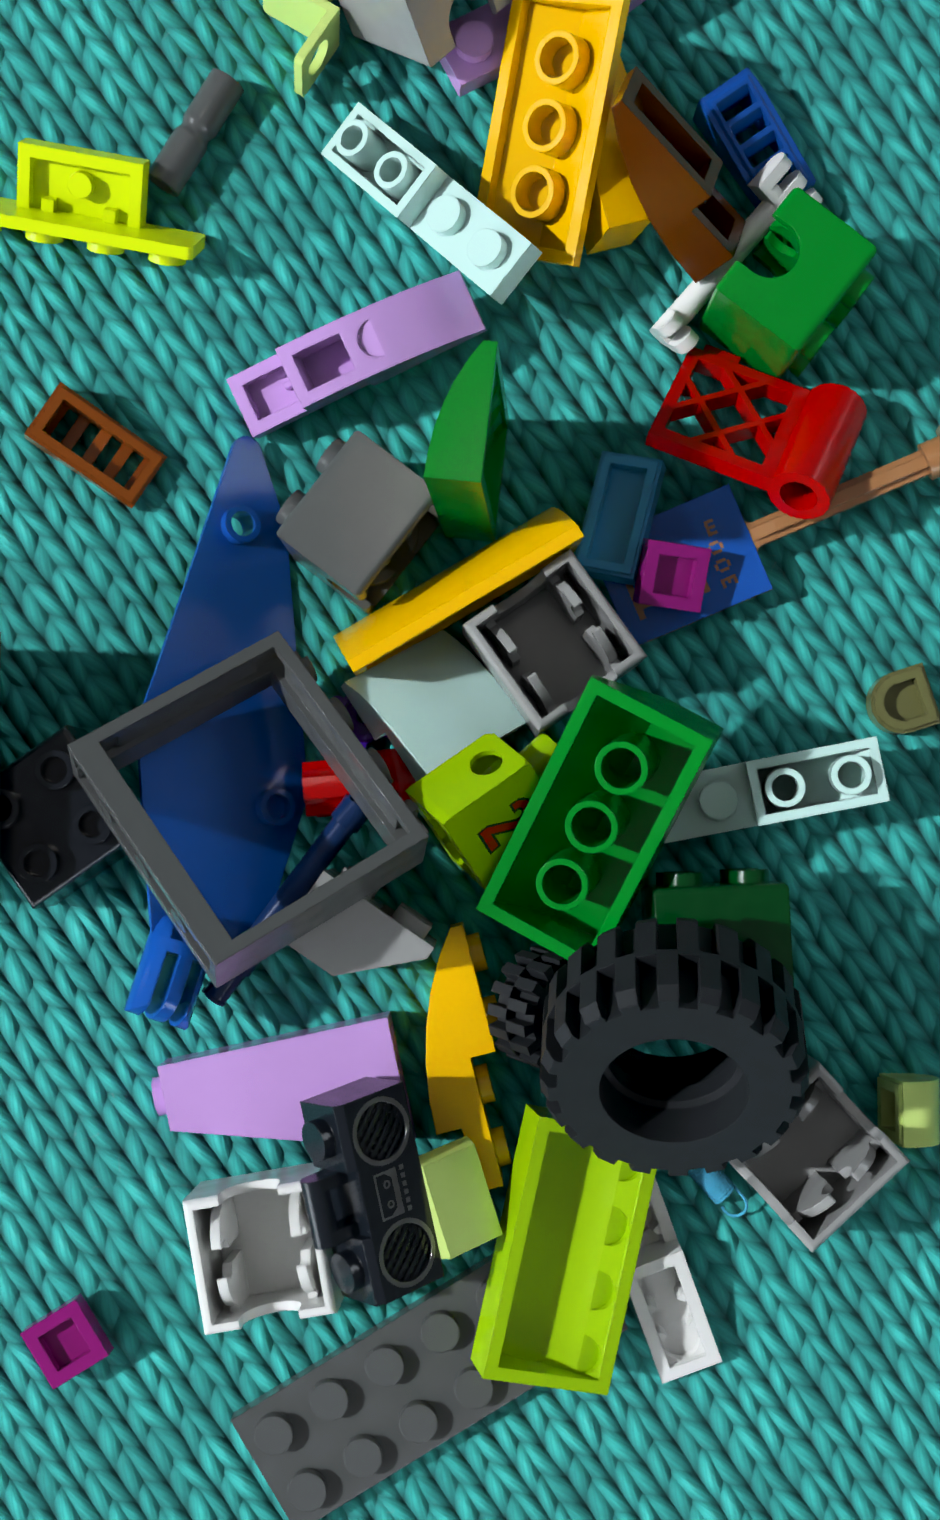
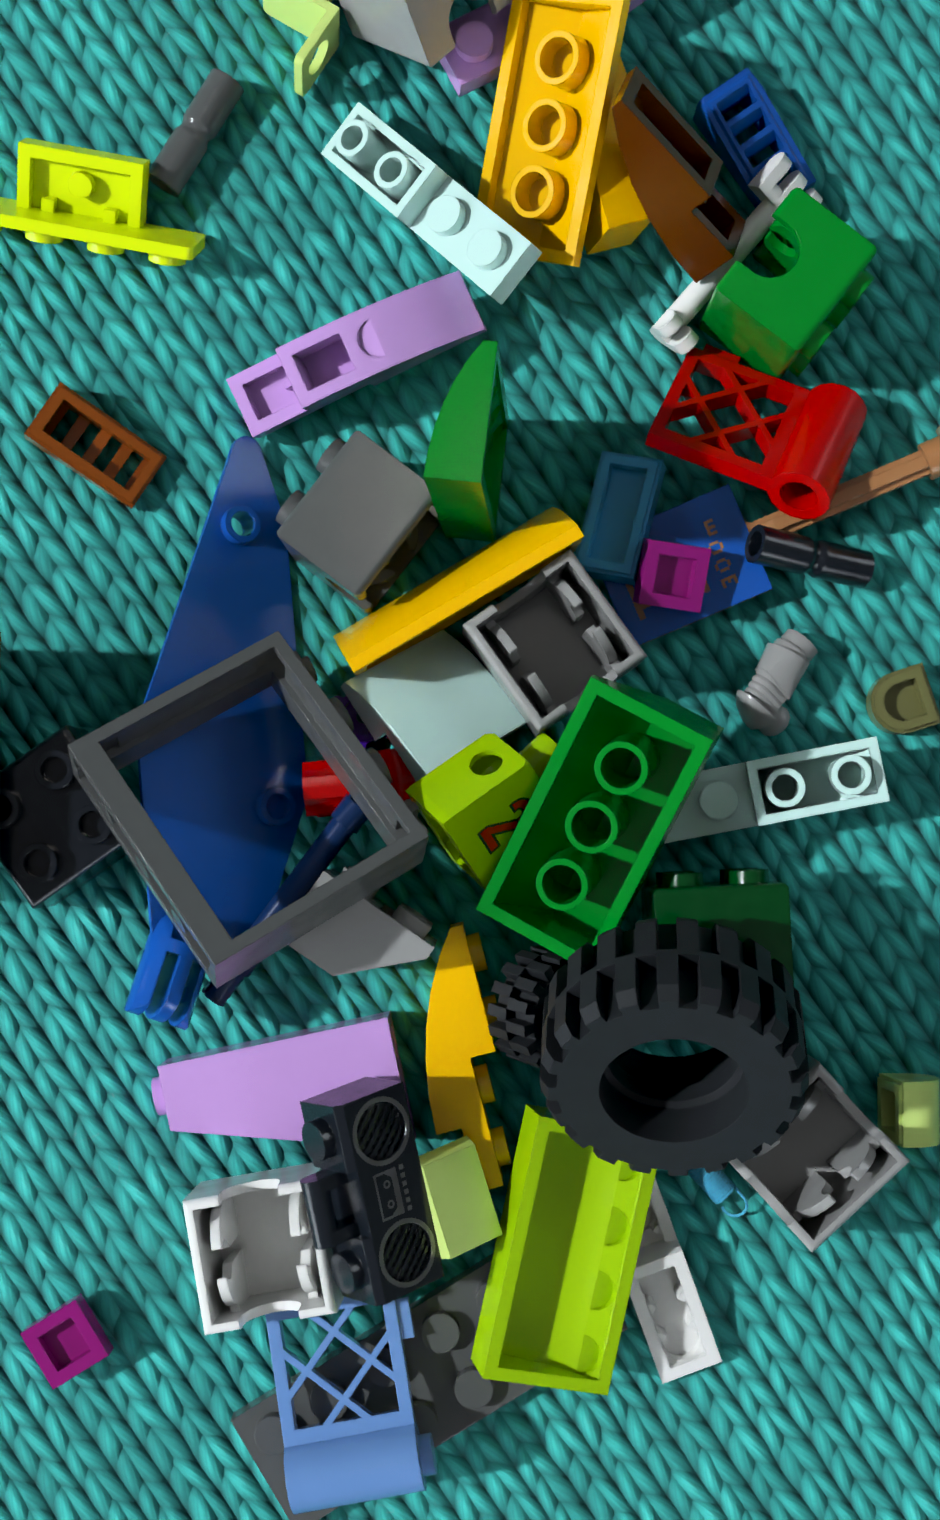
none -> medium blue piece [265,1296,437,1515]
none -> light grey arm [735,629,817,736]
none -> black piece [745,525,875,588]

